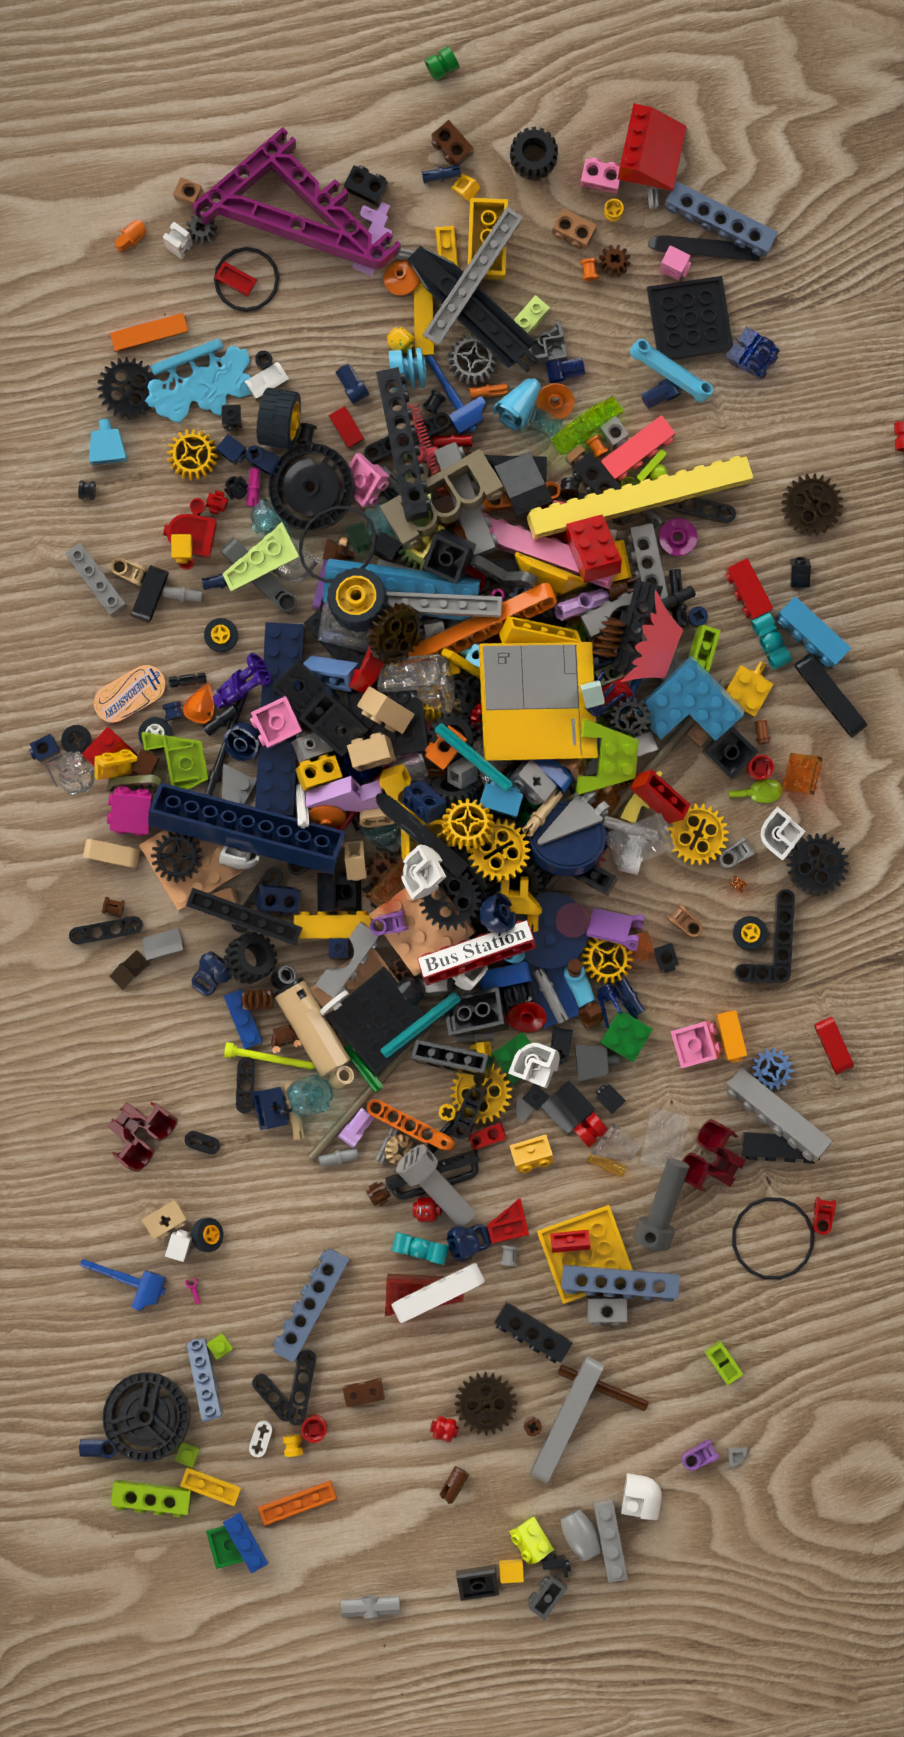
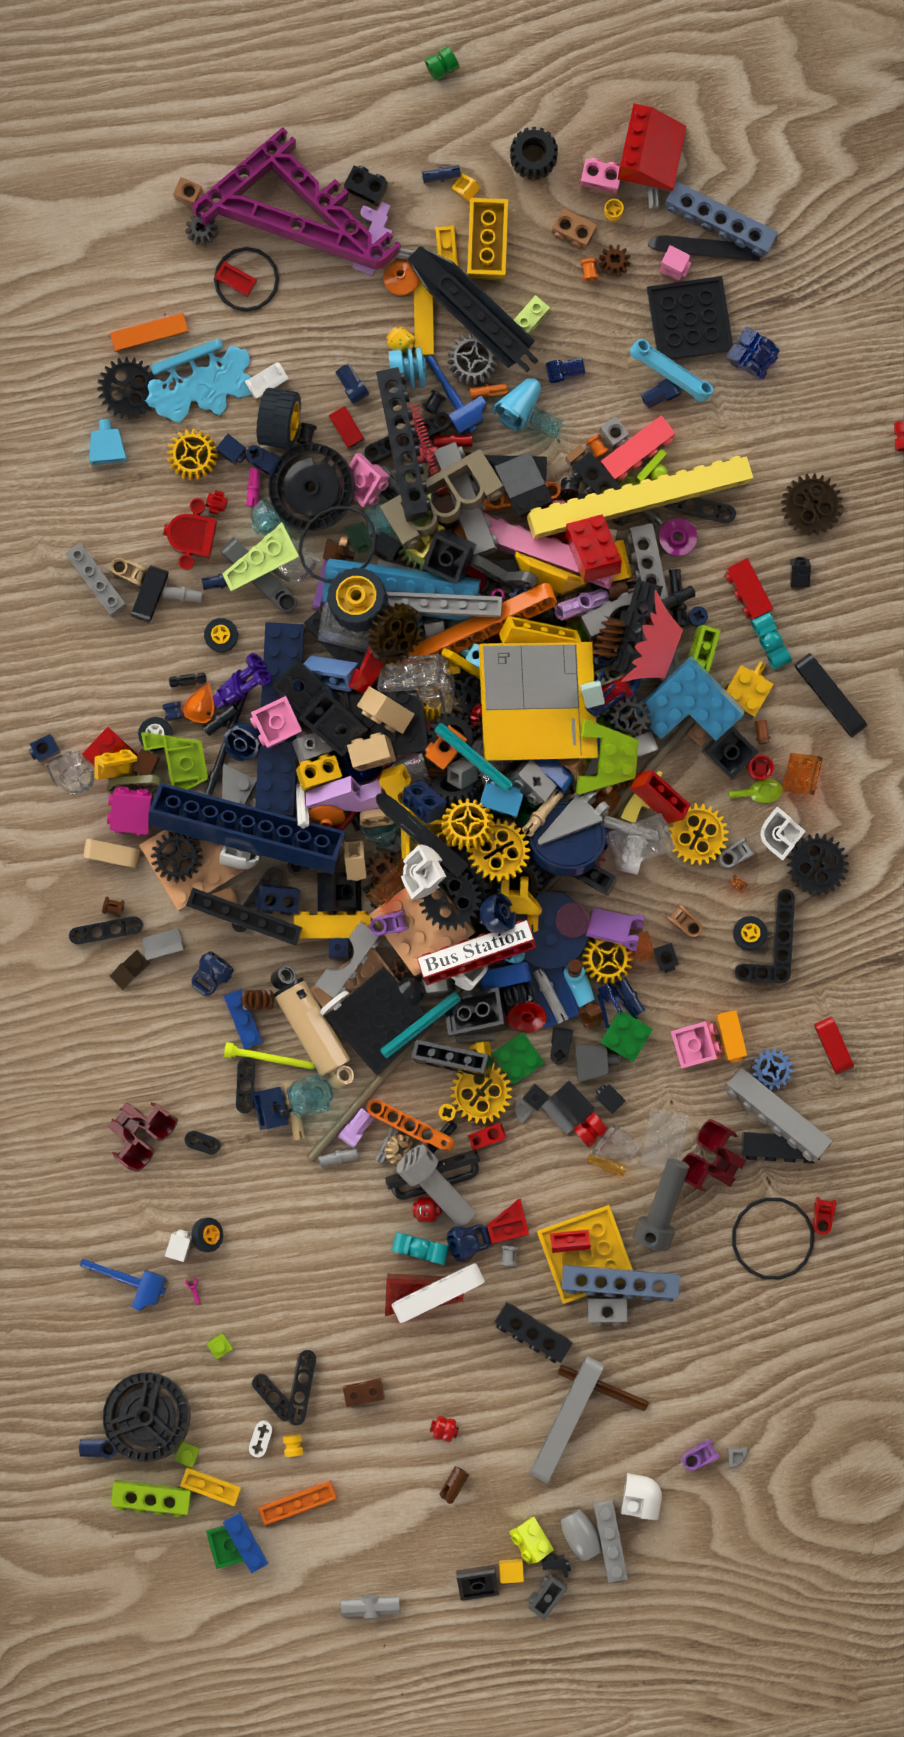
black gear [61,725,92,756] -> none
black wheel [78,480,96,500] -> none
light nougat tile [94,665,166,723] -> none
orange arm [115,220,146,252] -> none
tan brick [142,1199,188,1240] -> none
white piece [163,222,193,260] -> none
yellow brick [171,534,192,564] -> none
sand blue slope [186,1338,224,1423] -> none
black bracket [222,405,243,431] -> none
black gear [224,476,249,500] -> none
black tyre [224,932,277,984] -> none
black bush [255,351,273,369] -> none
reddish brown piece [271,1024,302,1053] -> none
sand blue brick [272,1247,350,1363] -> none
red wheel [301,1414,327,1443] -> none
green axle [344,1044,383,1093] -> none
reddish brown gear [366,1182,391,1206] -> none
light grey plate [423,207,523,346] -> none
reddish brown brick [431,120,474,166] -> none
black beam [452,1084,487,1140] -> none
dark brown gear [455,1371,517,1436] -> none
white brick [509,1043,560,1088] -> none
yellow bracket [509,1135,554,1173] -> none
reddish brown bush [524,1417,542,1436] -> none
dark grey slope [529,321,567,367] -> none
orange dish [536,383,575,420] -> none
clear neon green slope [550,395,624,455] -> none
lime brick [704,1340,744,1385] -> none
dark azure brick [775,596,851,669] -> none

